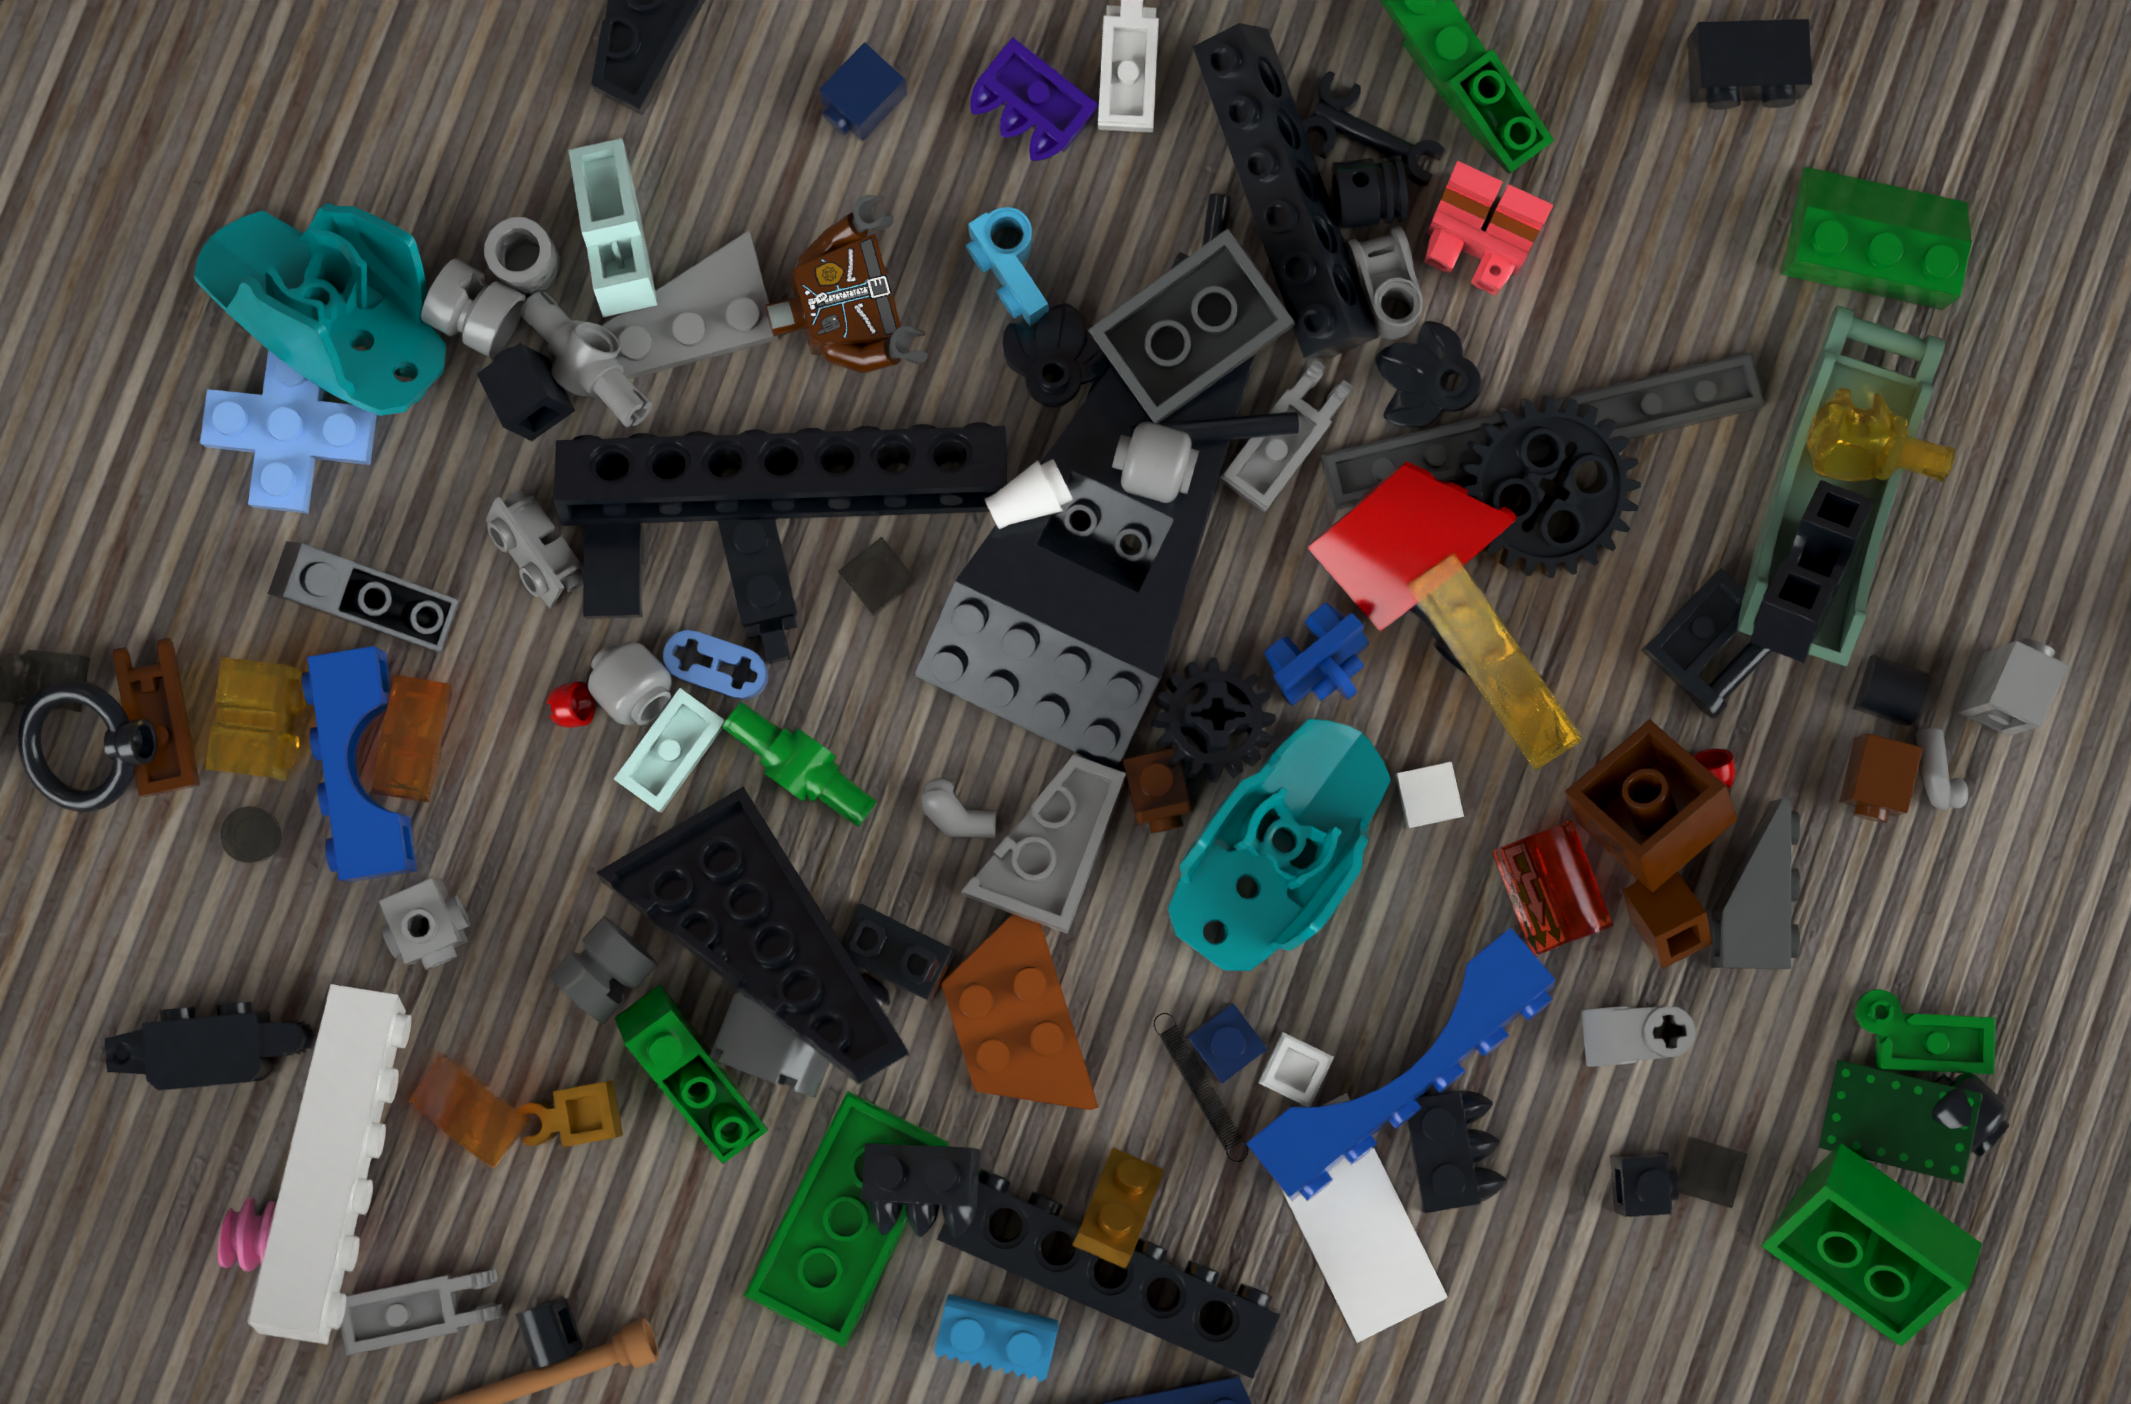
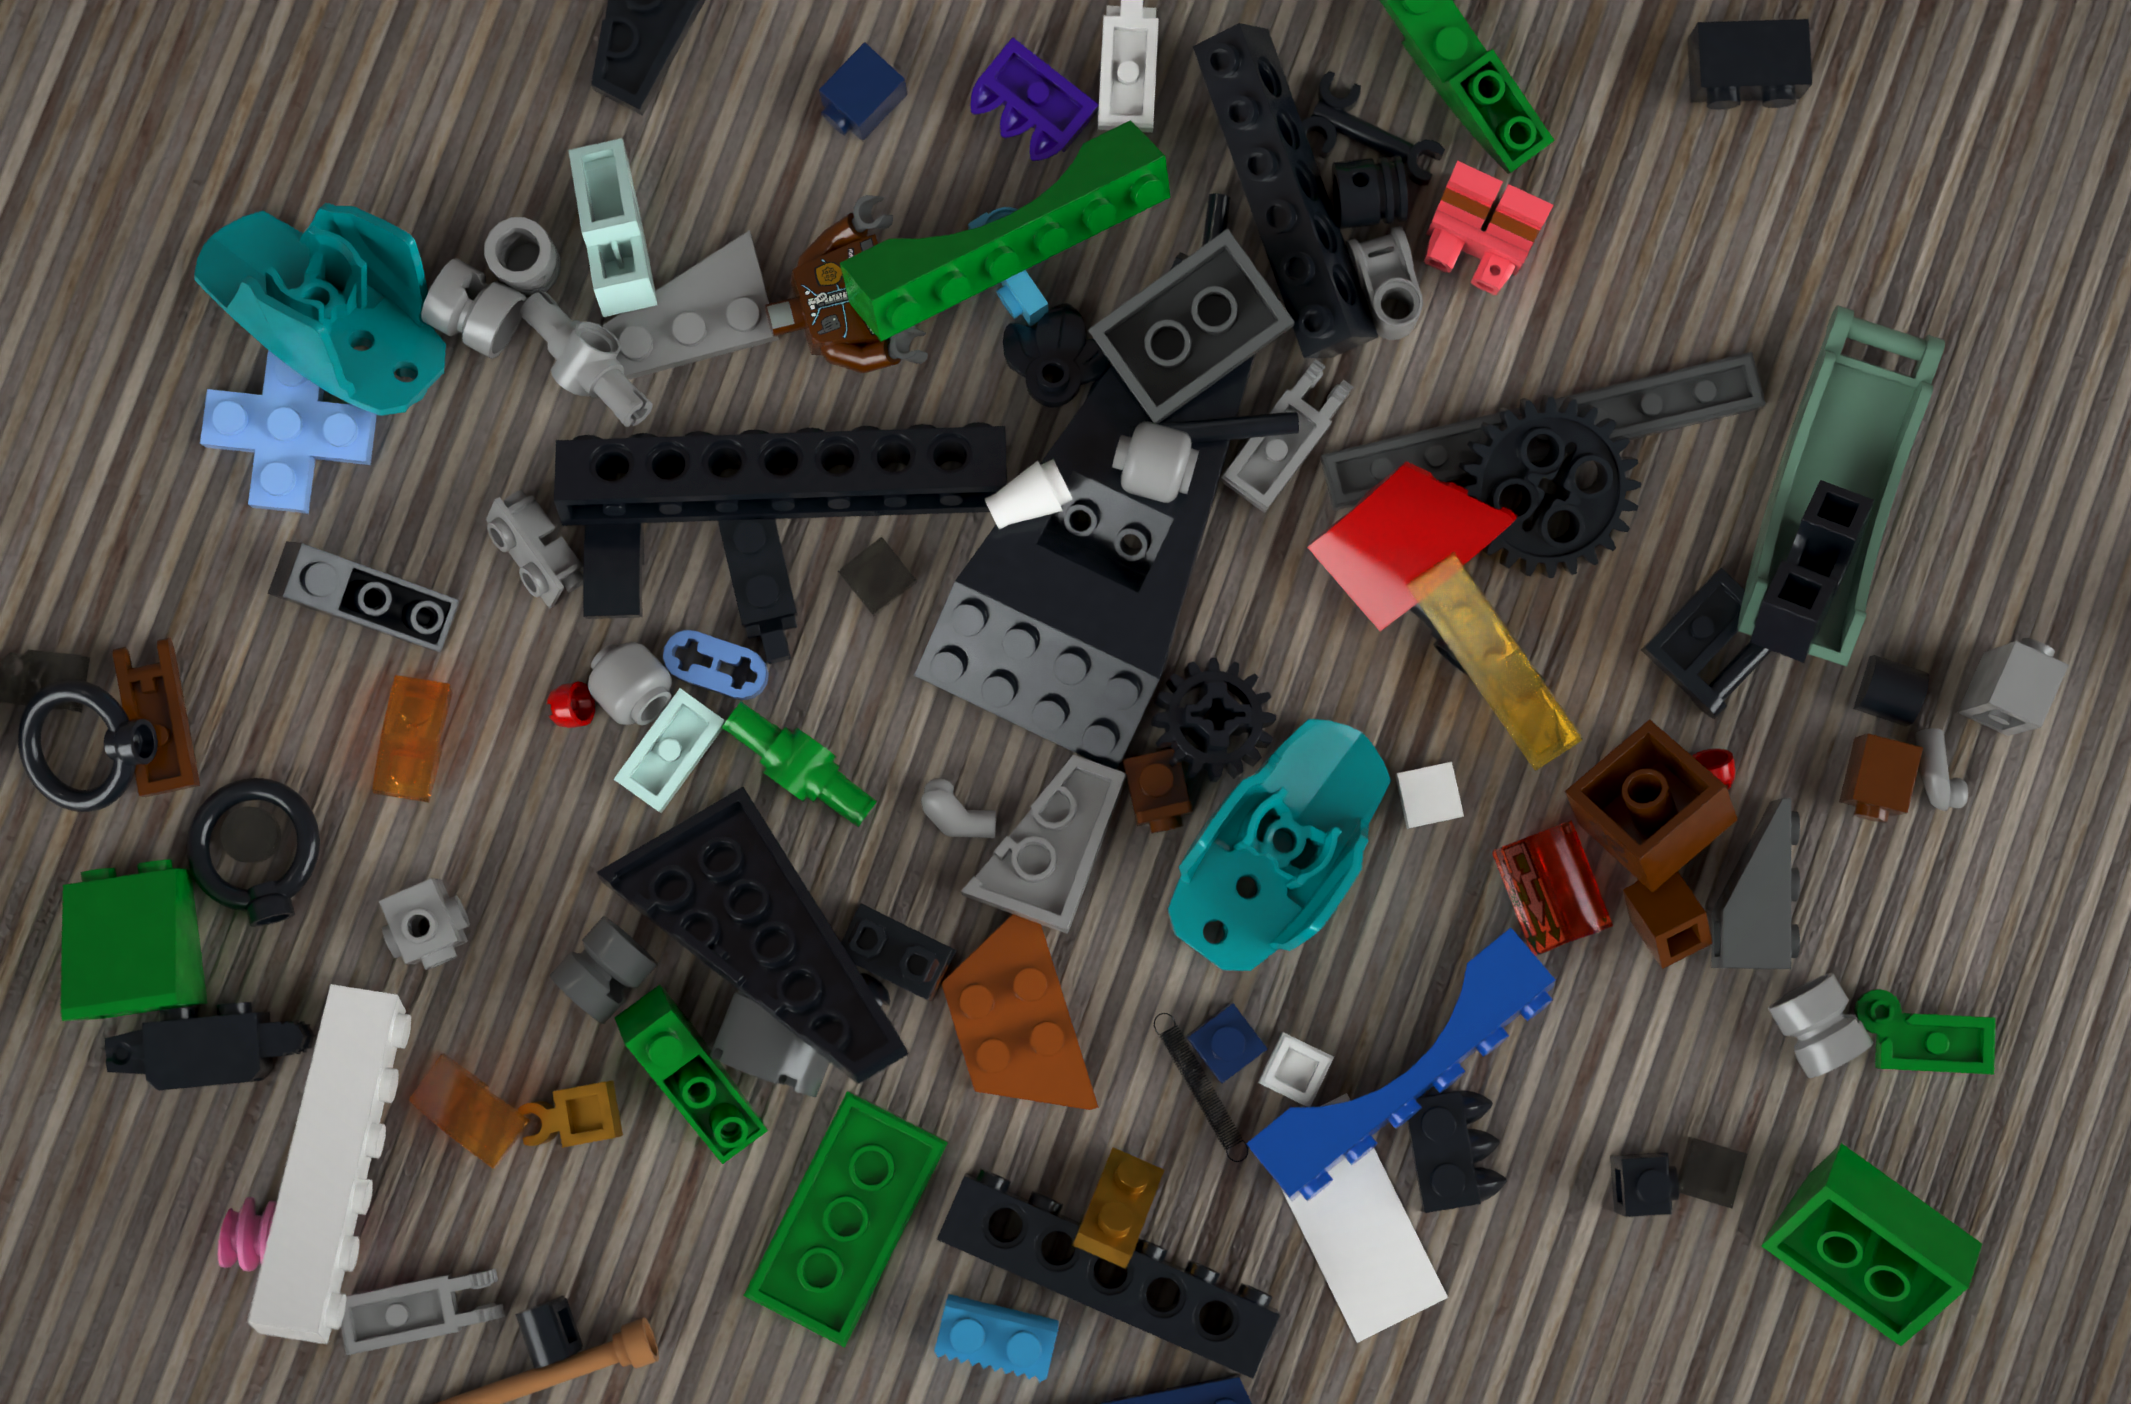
clear yellow brick [205,657,306,781] -> none
blue arch [302,646,417,882] -> none
black brick [477,343,575,441] -> none
black plate [861,1144,981,1239] -> none
blue hips [1264,603,1370,706] -> none
black plate [1375,321,1482,428] -> none
light grey piece [1581,1006,1696,1067] -> none
green slope [1781,167,1972,310] -> none
clear yellow piece [1806,388,1955,482] -> none
dark green sticker [1818,1060,1983,1184] -> none
black head [1932,1073,2010,1157] -> none
none -> green slope [60,860,208,1021]
none -> black piece [186,778,320,927]
none -> green arch [840,120,1171,342]
none -> light grey wheel [1768,973,1873,1078]

